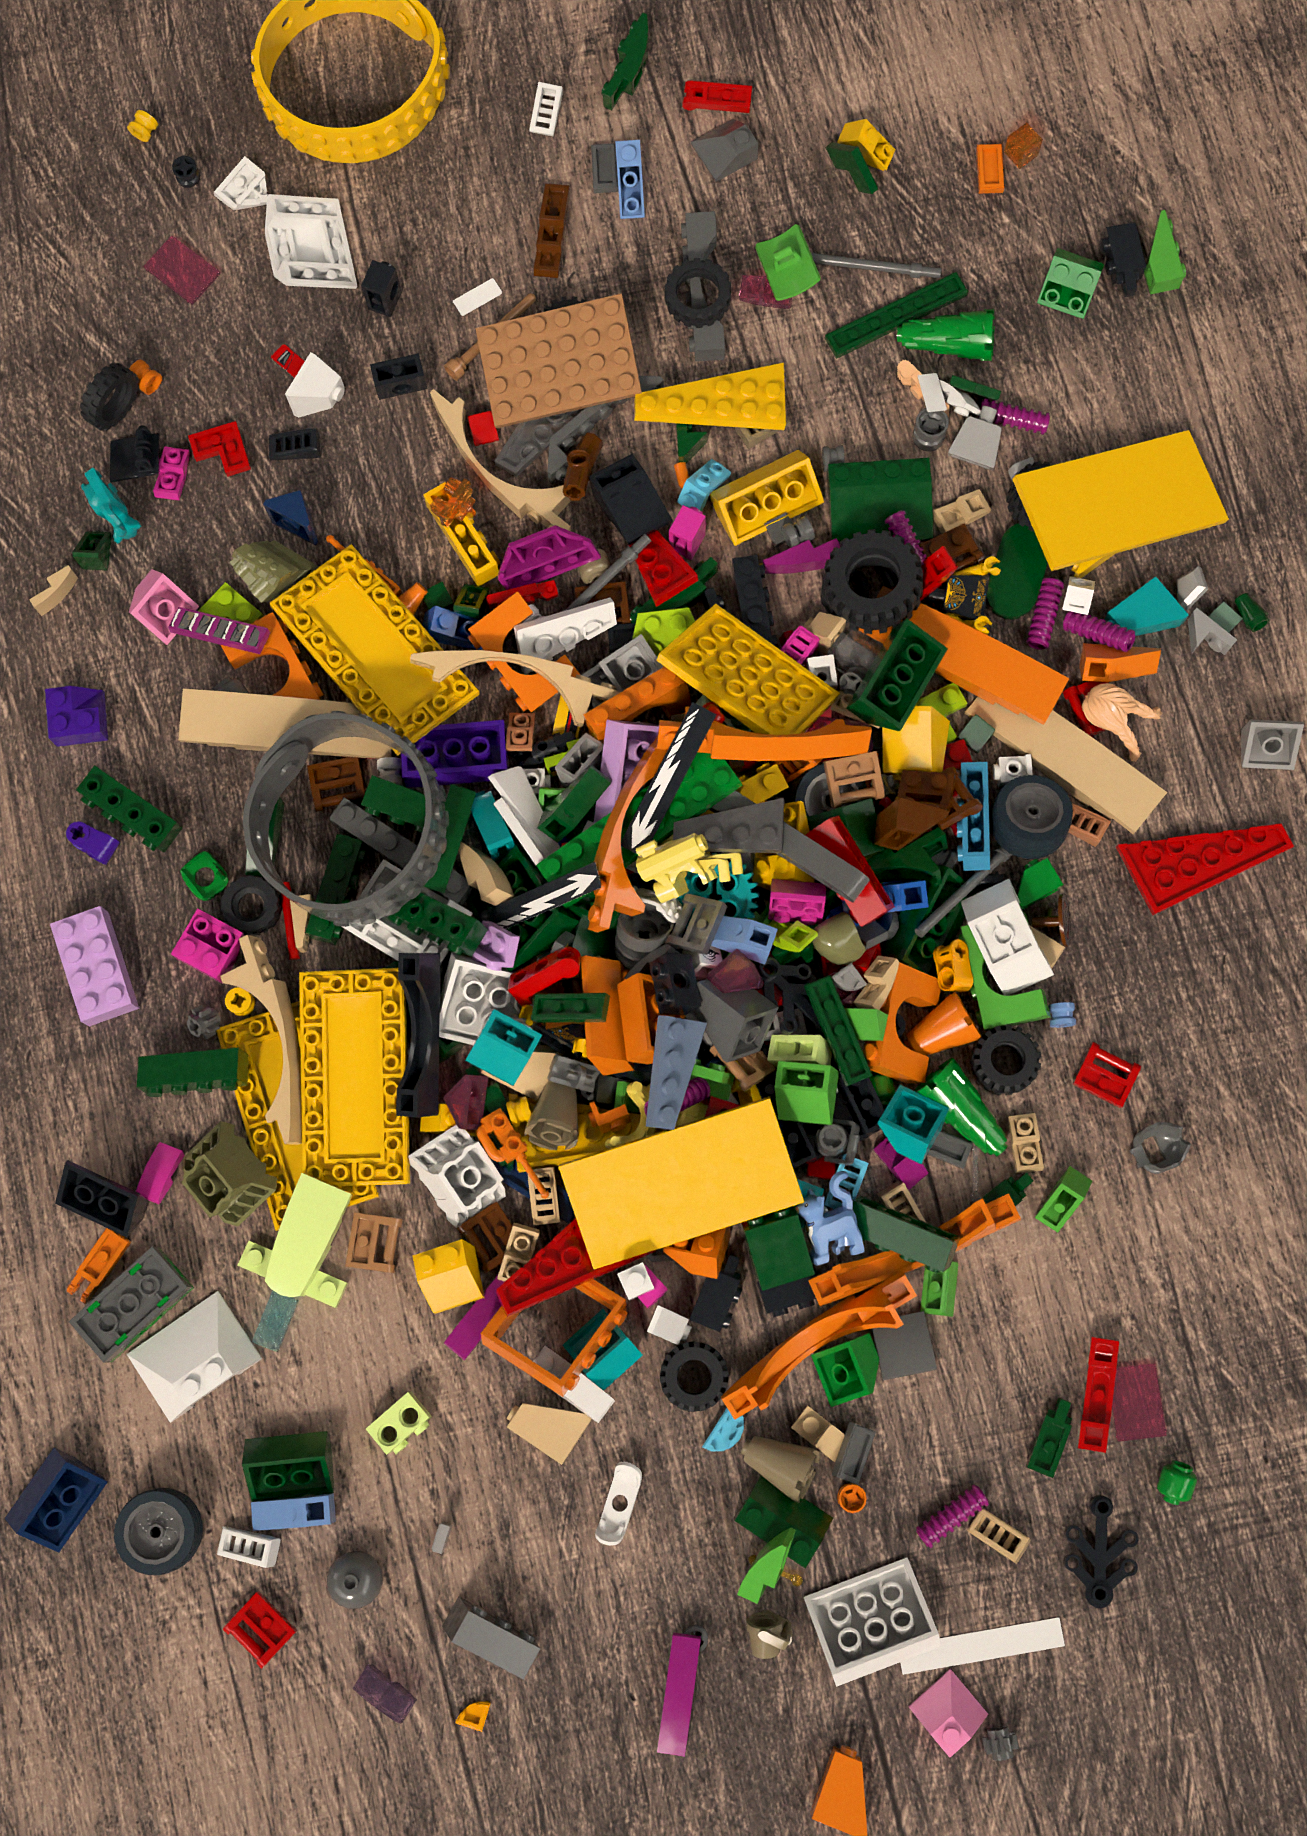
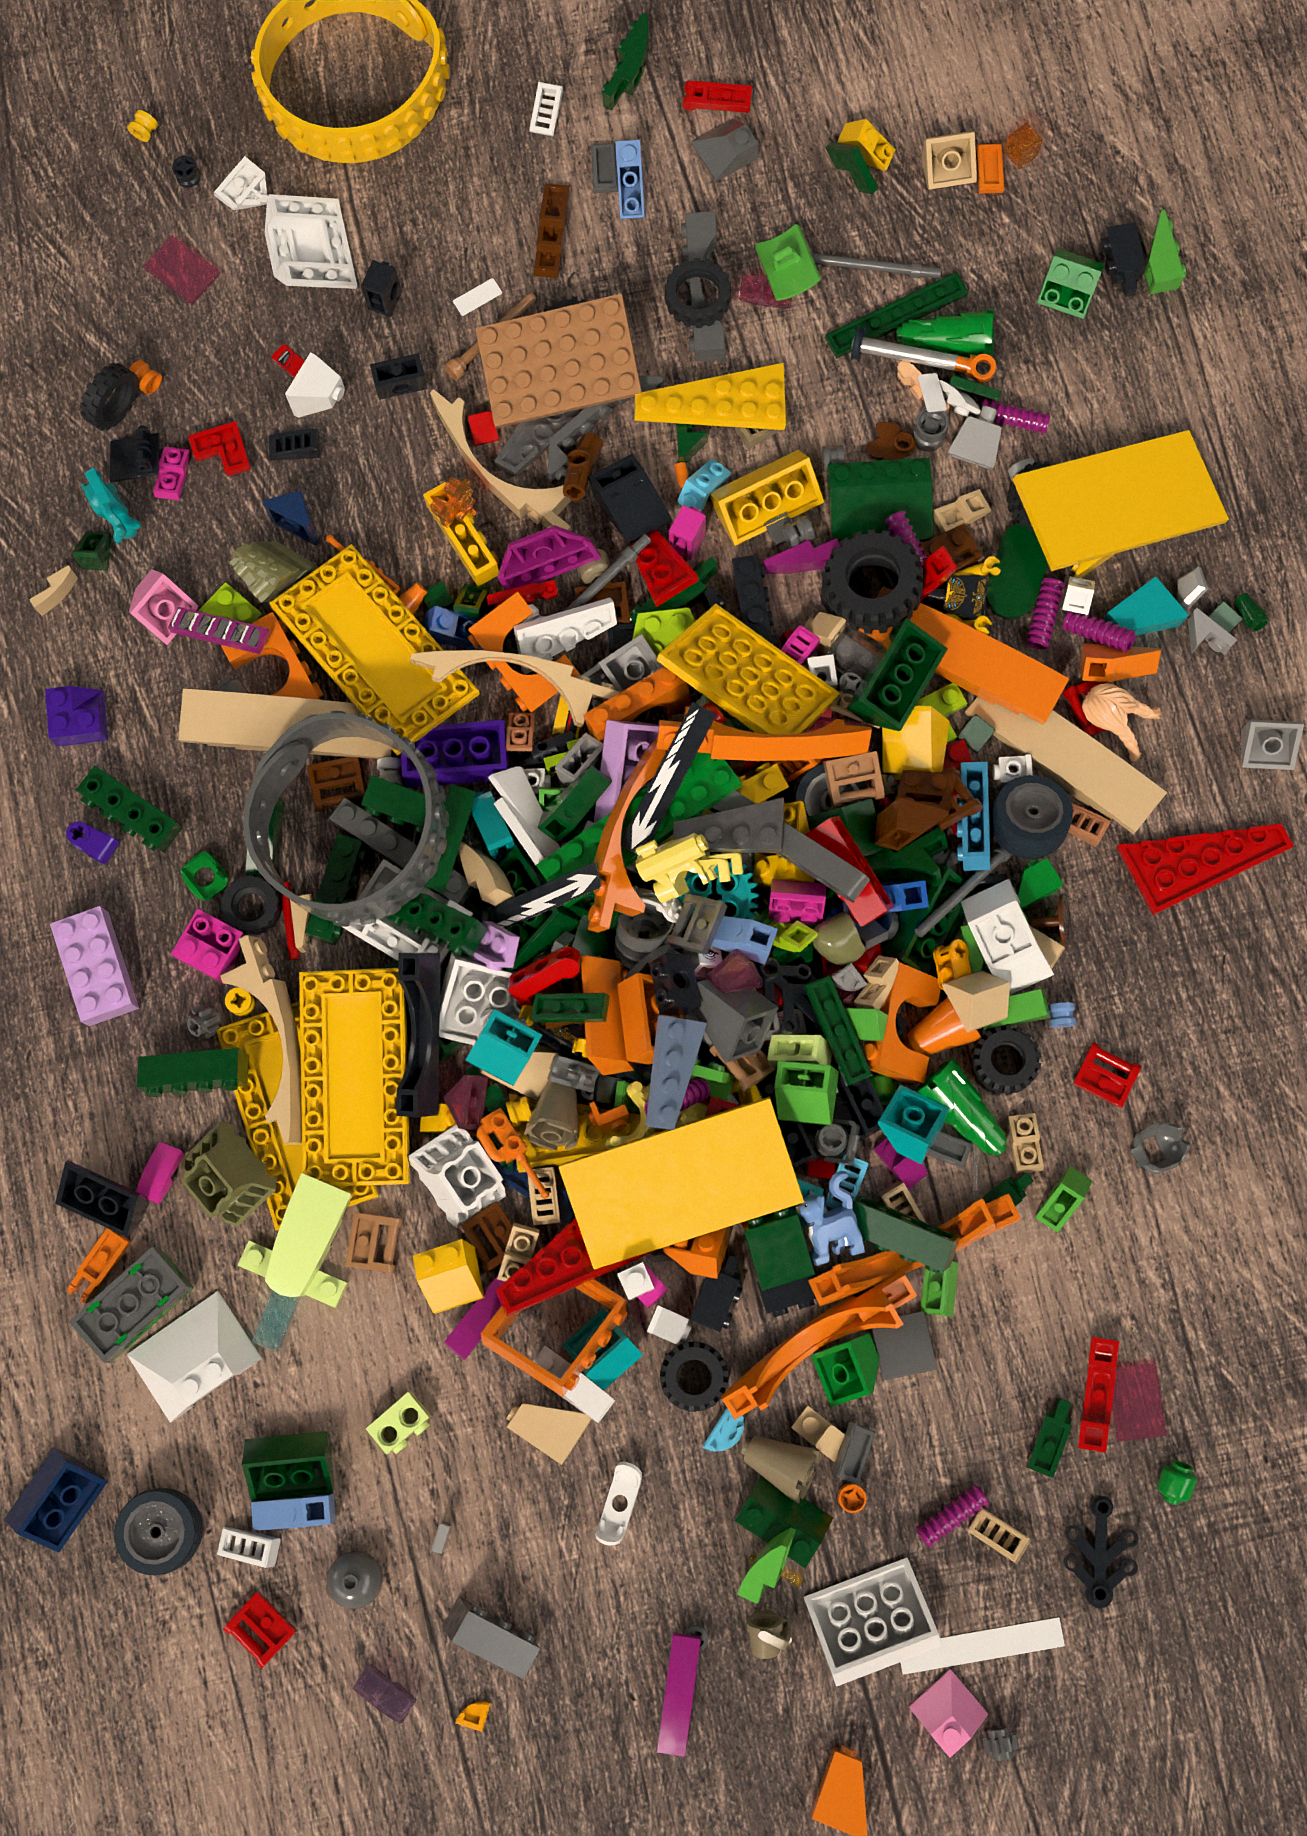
none -> piece [850,324,996,383]
none -> reddish brown plate [865,422,916,461]
none -> tan slope [921,131,977,189]
none -> tan slope [942,971,1010,1033]

